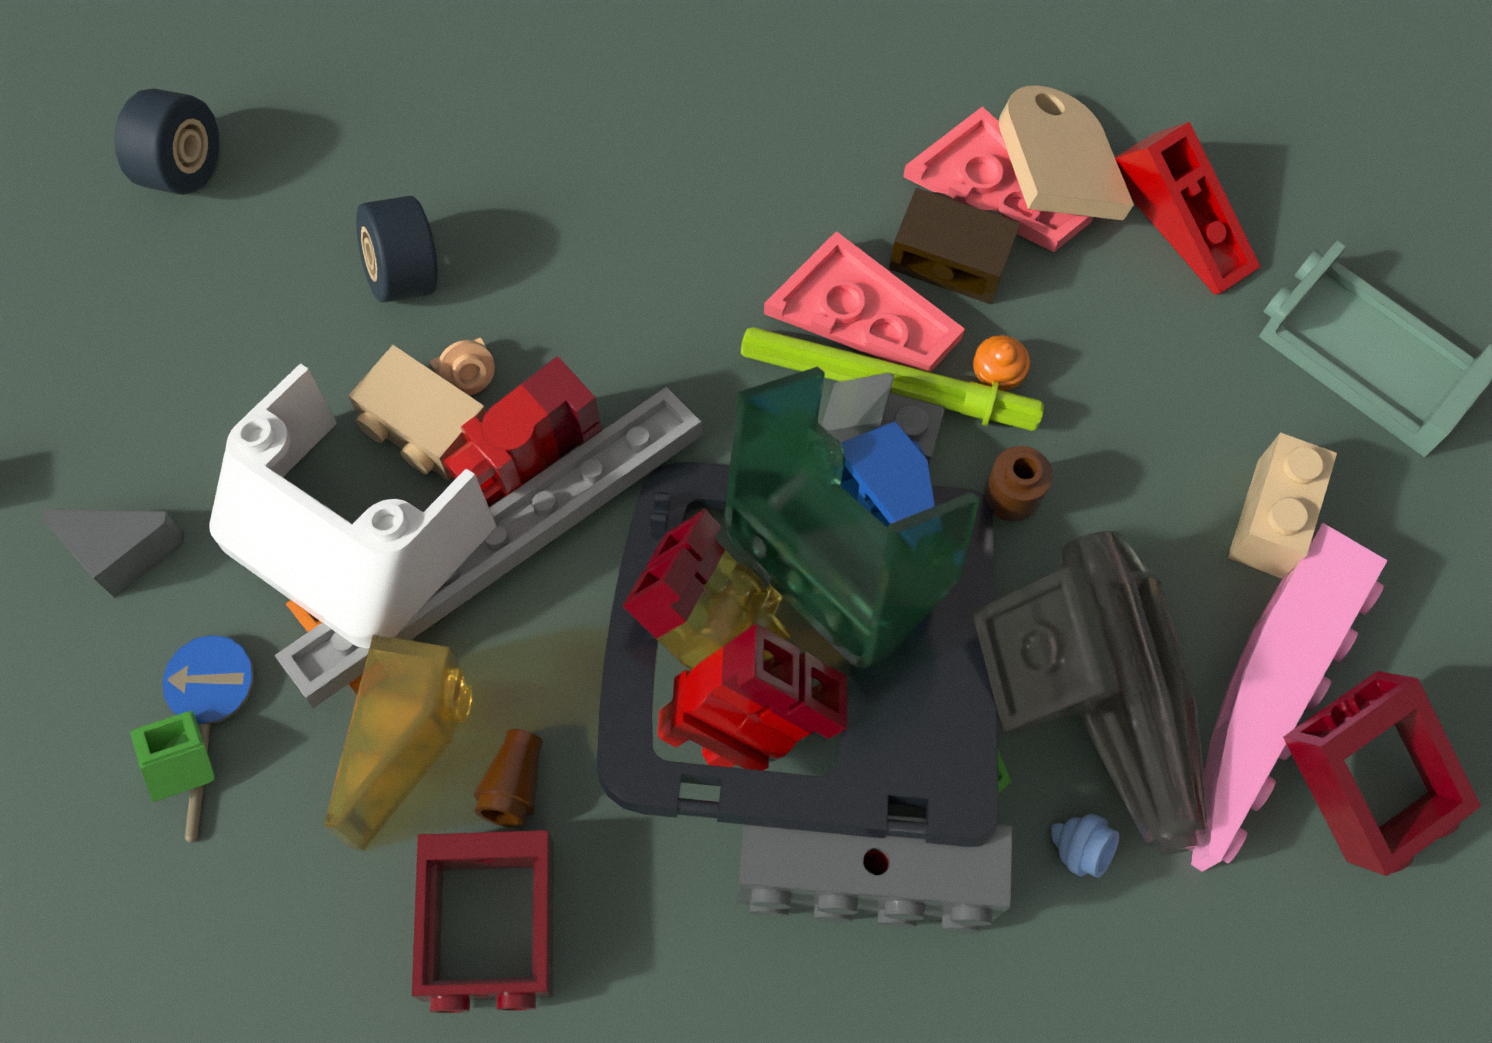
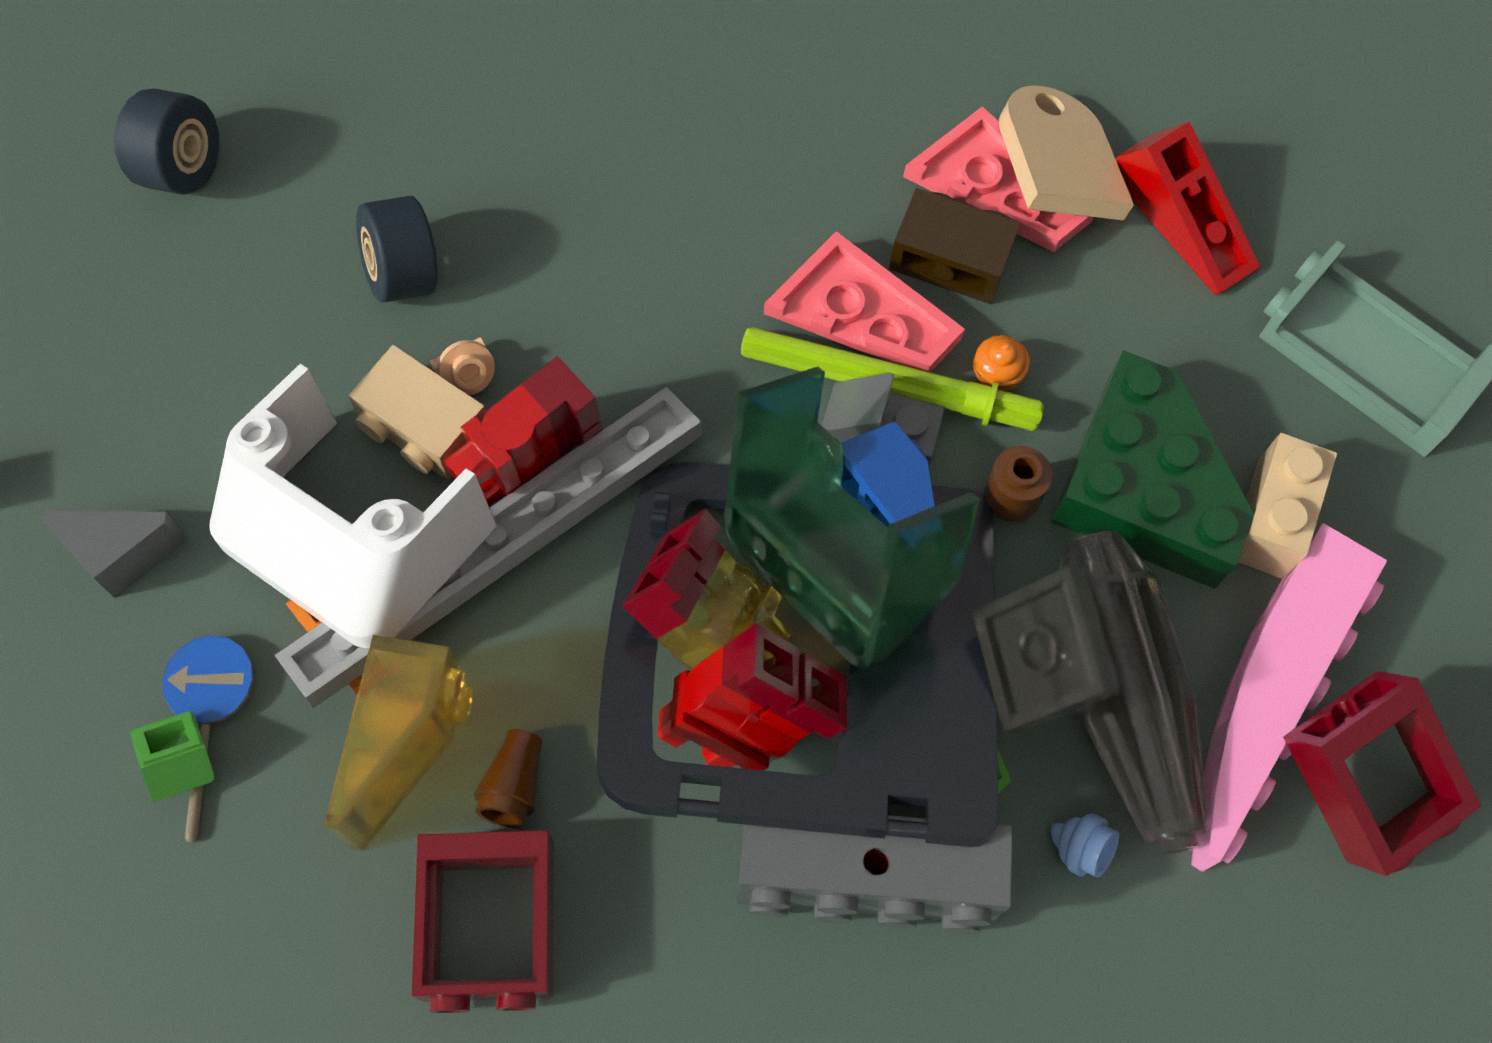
none -> dark green brick [1051,350,1254,589]

